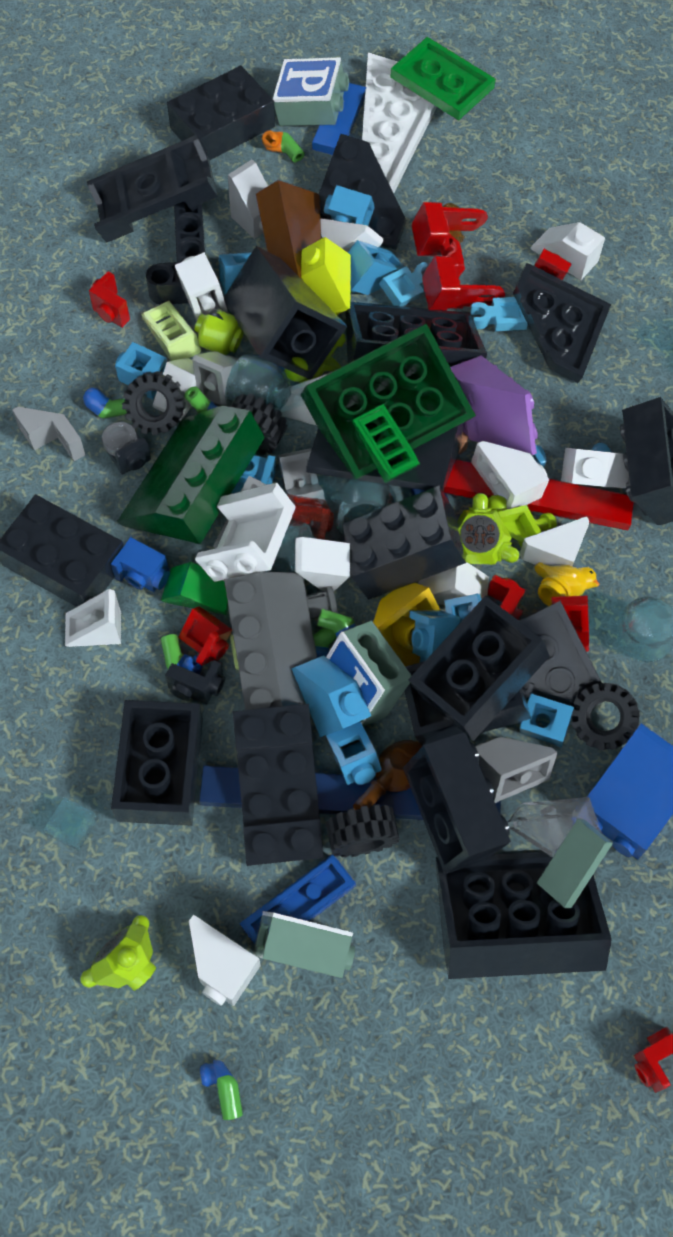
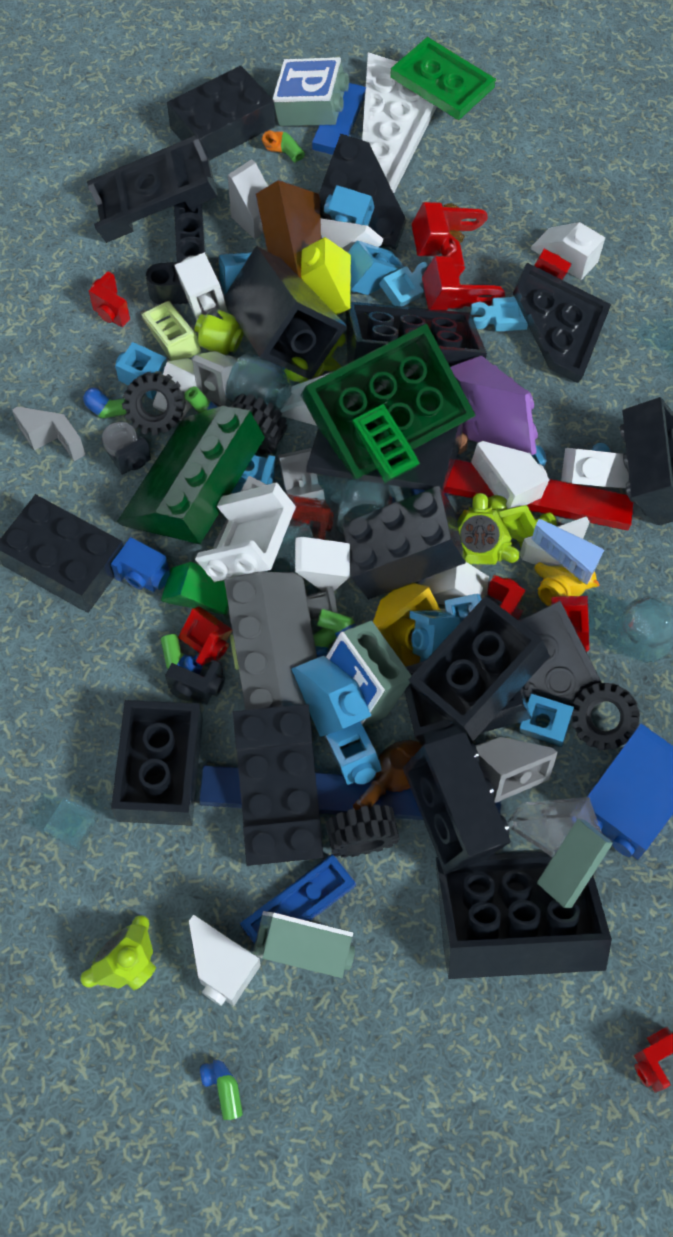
white slope [65,589,121,647] -> none
none -> light blue slope [532,519,604,584]

